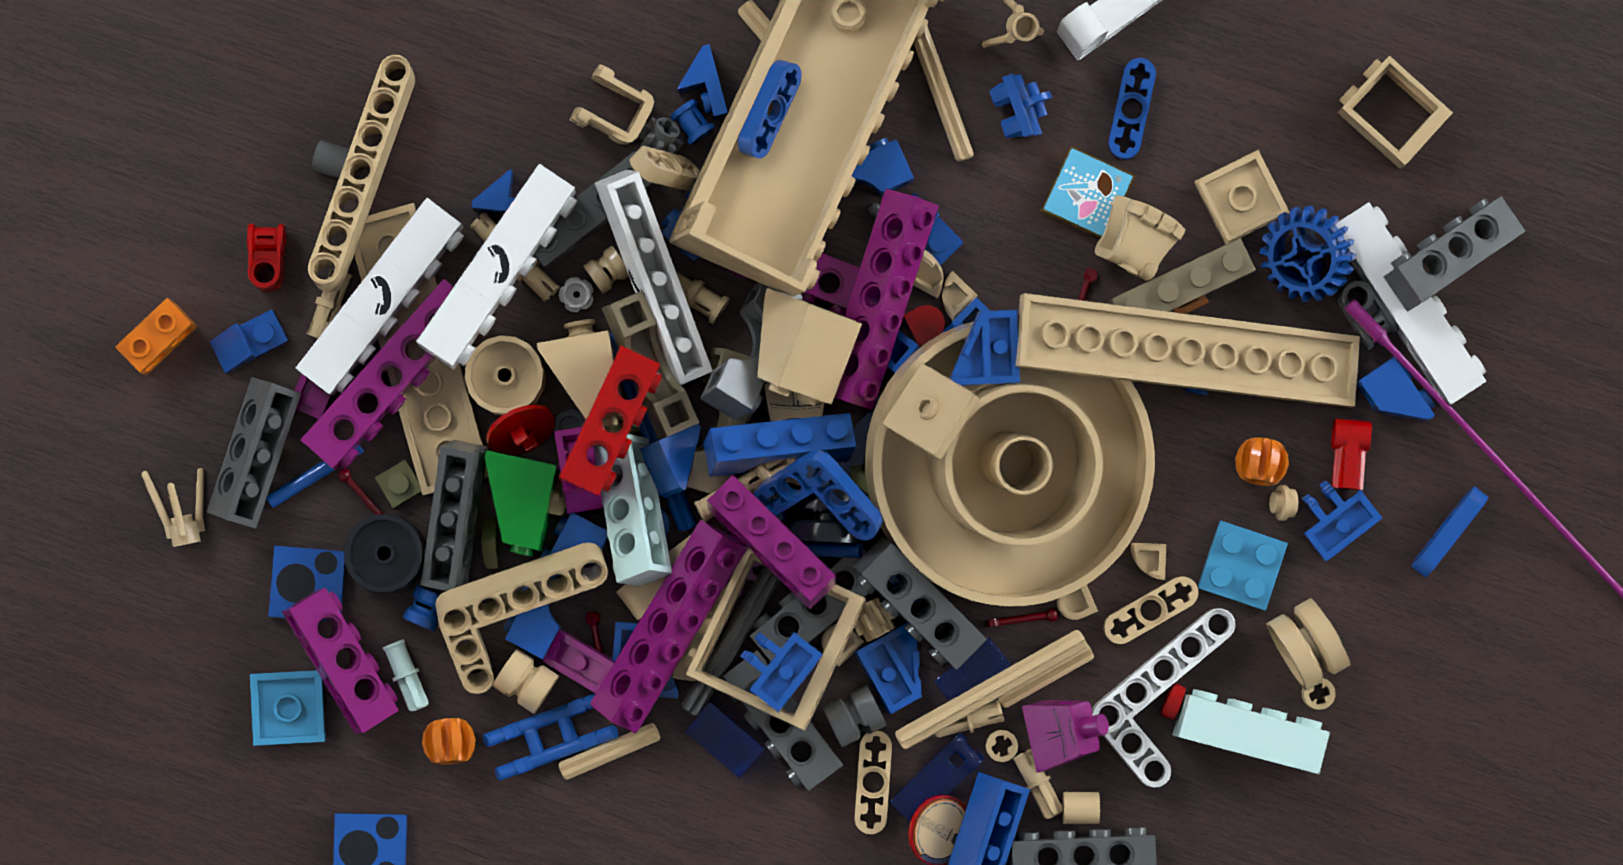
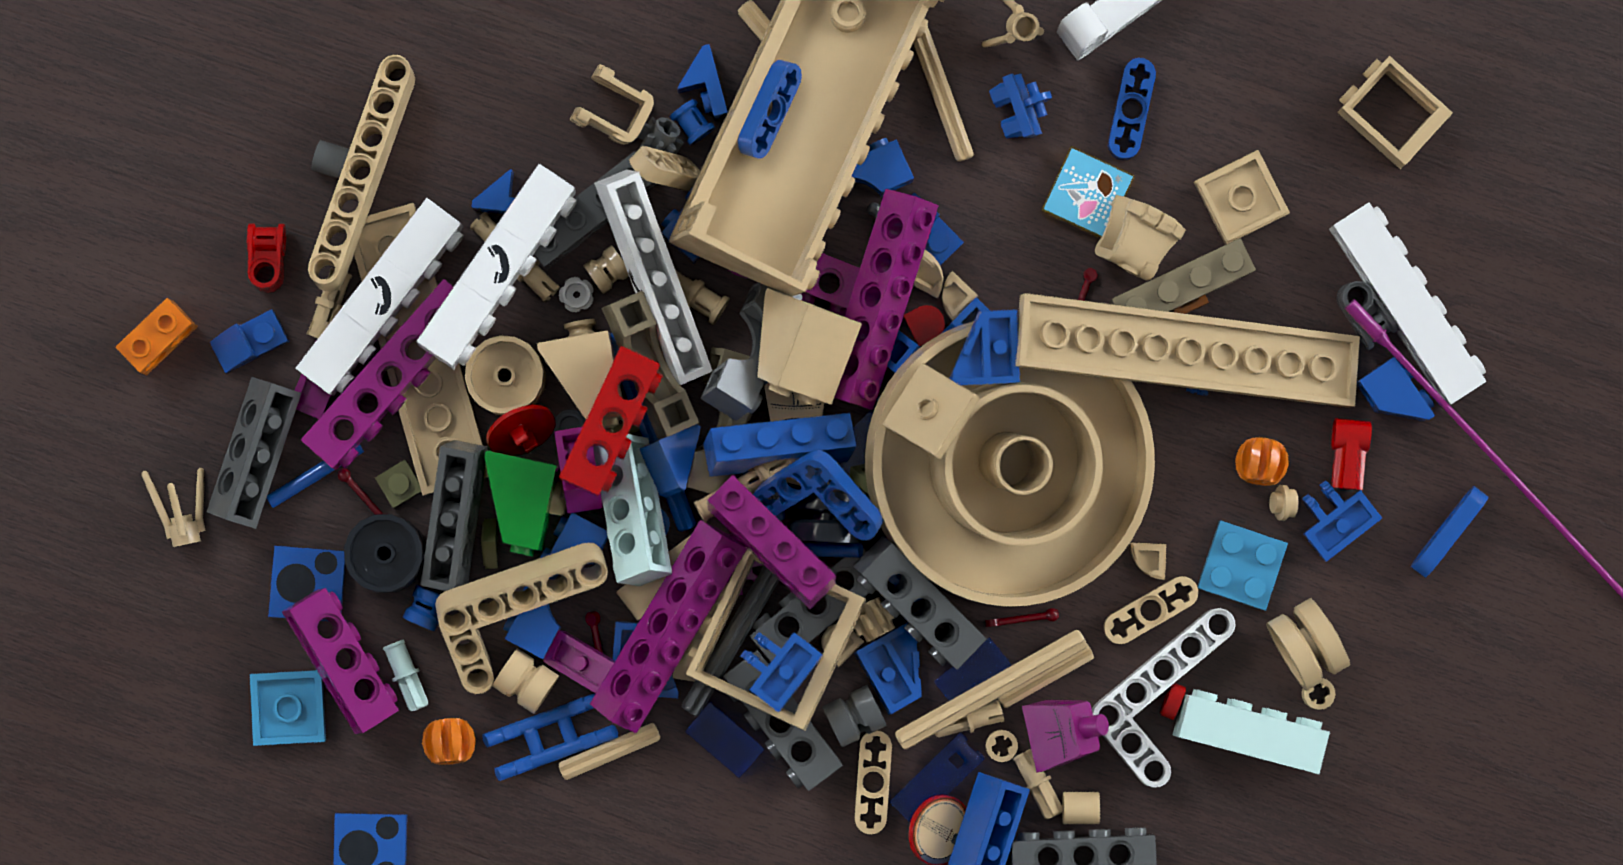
tan tile [1056,585,1098,620] -> none
blue gear [1259,205,1357,302] -> none
dark grey brick [1383,196,1525,312] -> none

